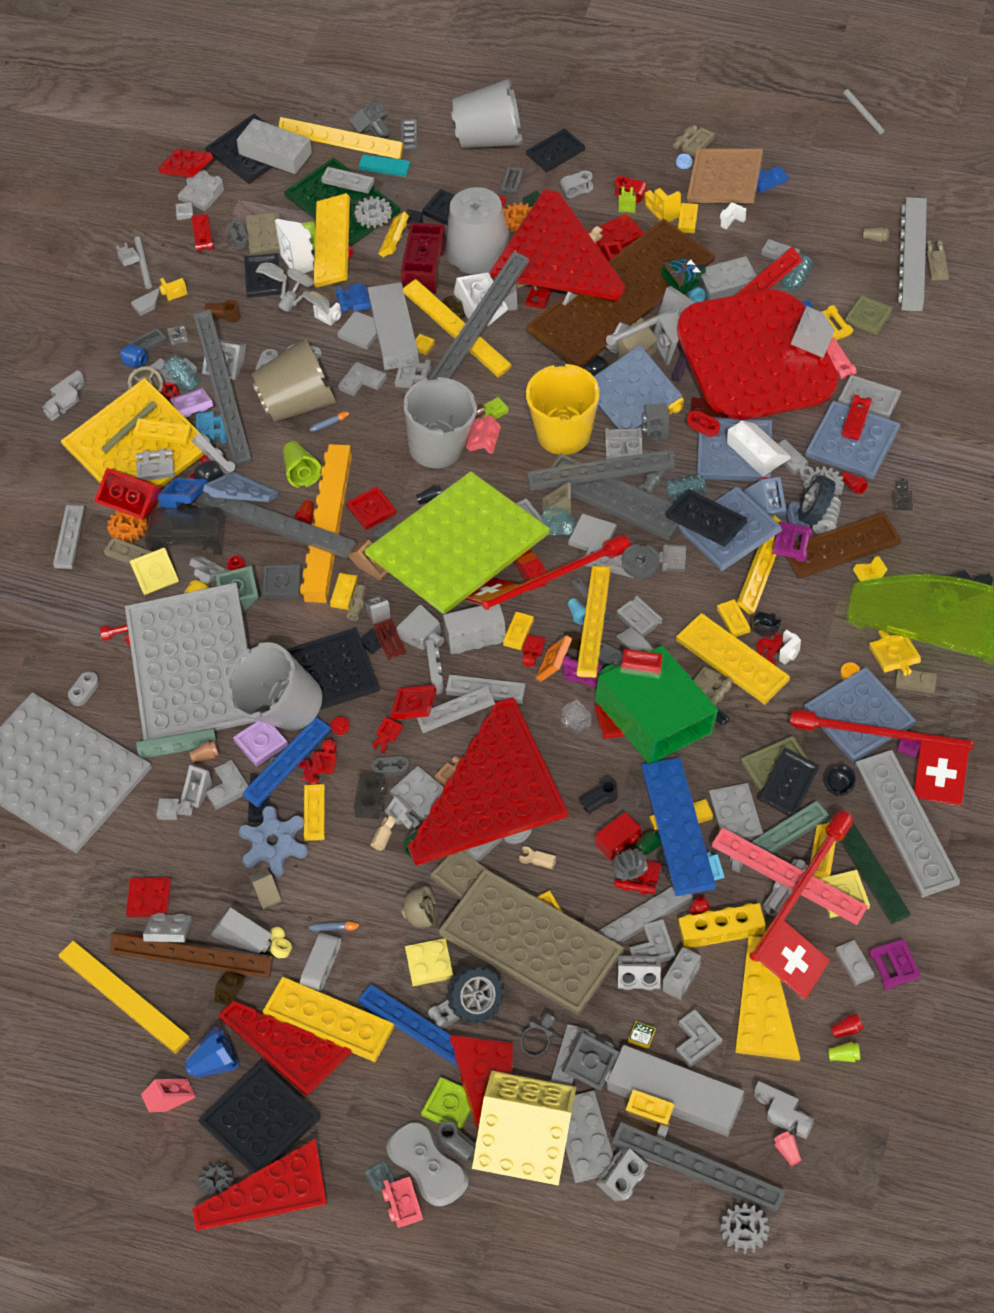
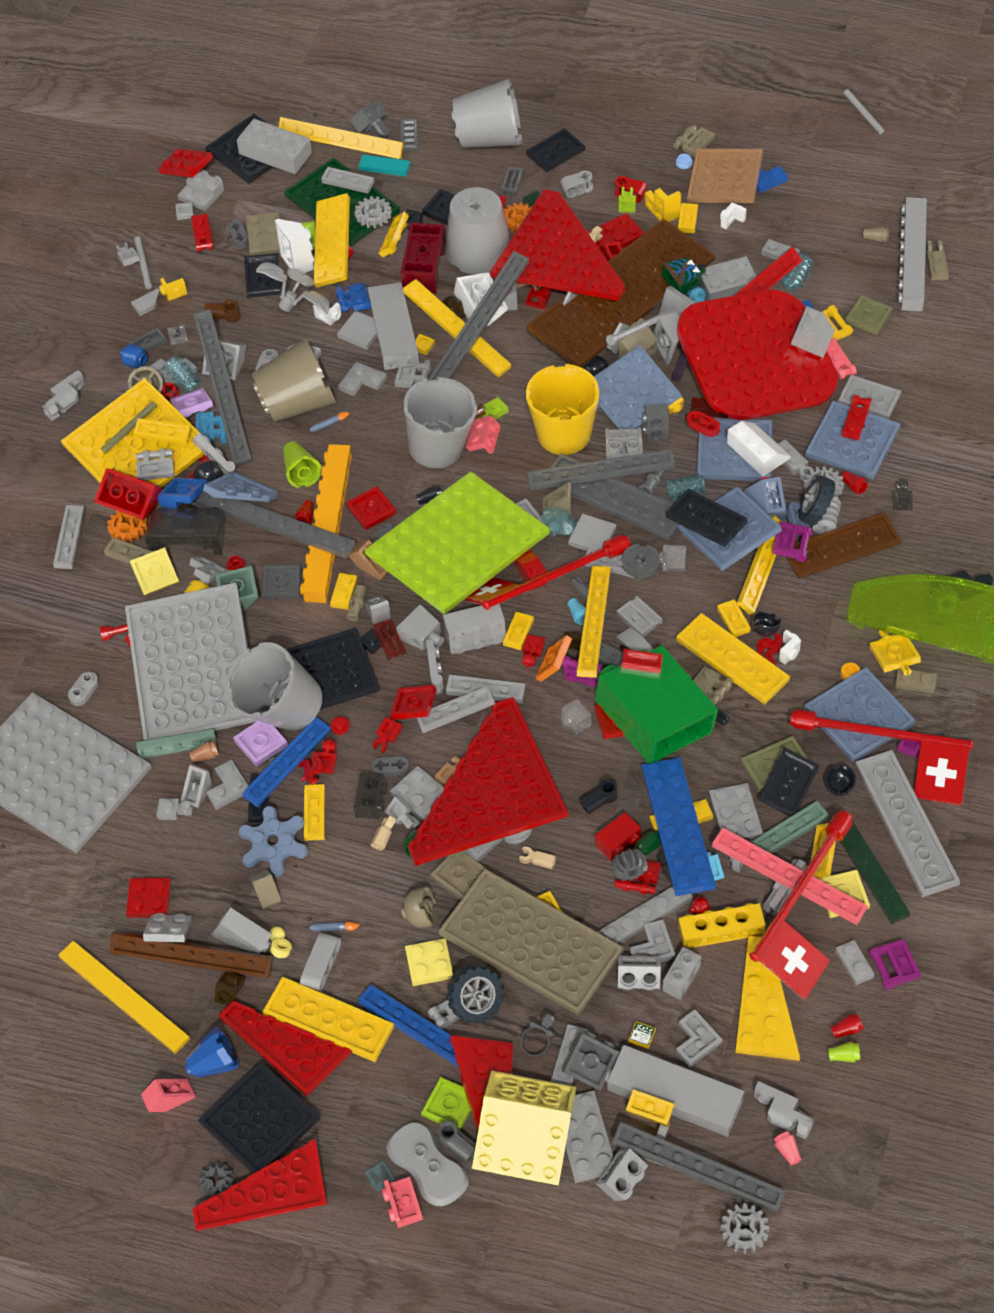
yellow bracket [853,556,887,583] -> none

